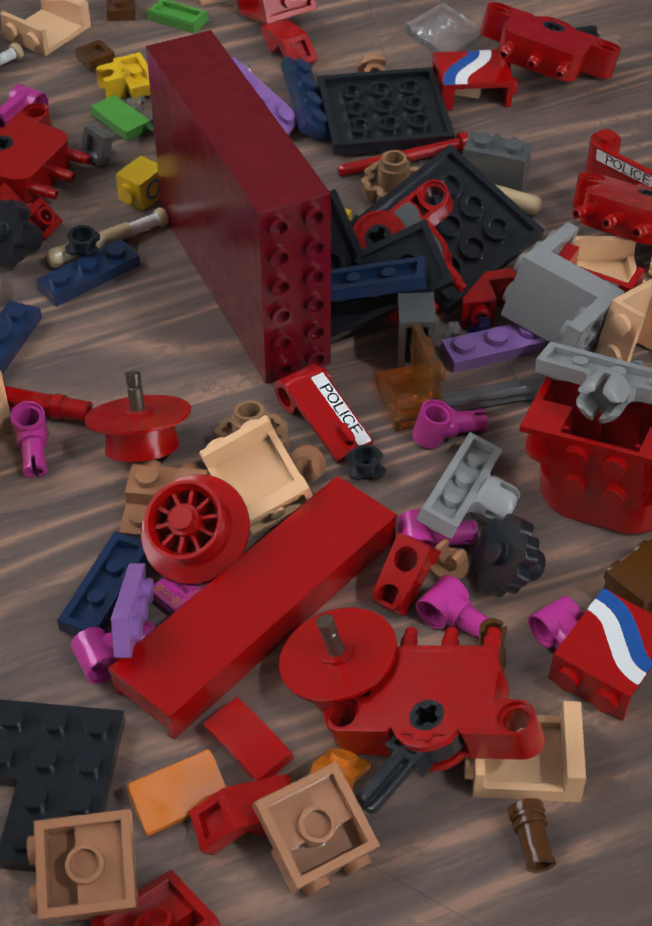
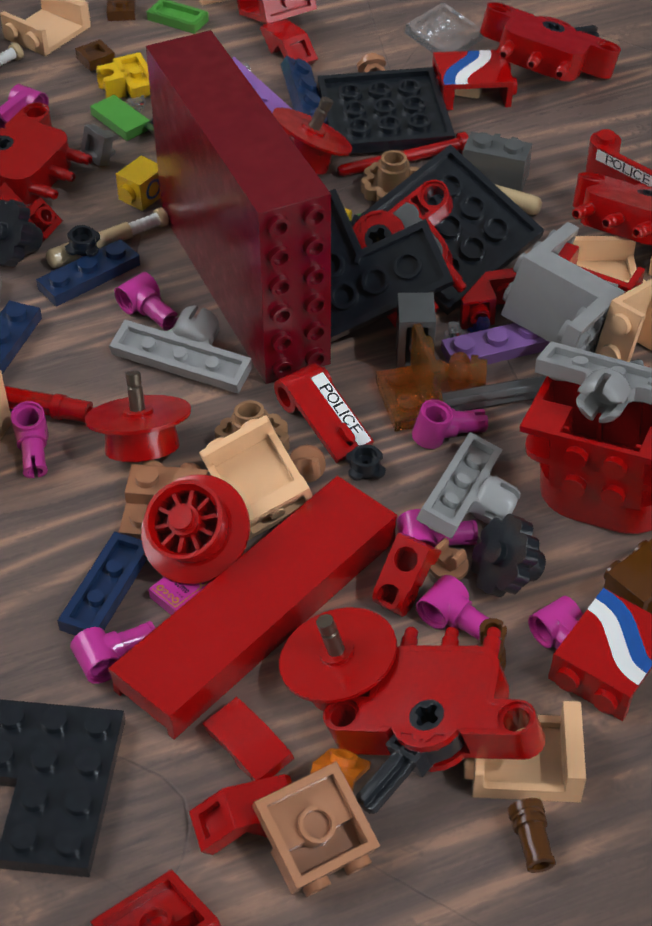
nougat plate [27,809,139,925] -> none
medium lavender plate [111,563,154,658] -> none
orange slope [127,749,226,837] -> none
dark blue plate [331,256,427,303] -> none
none -> light grey plate [109,305,253,394]
none -> dark pink pin [114,272,178,331]
none -> red piece [272,96,352,174]
none -> clear orange piece [429,352,487,391]

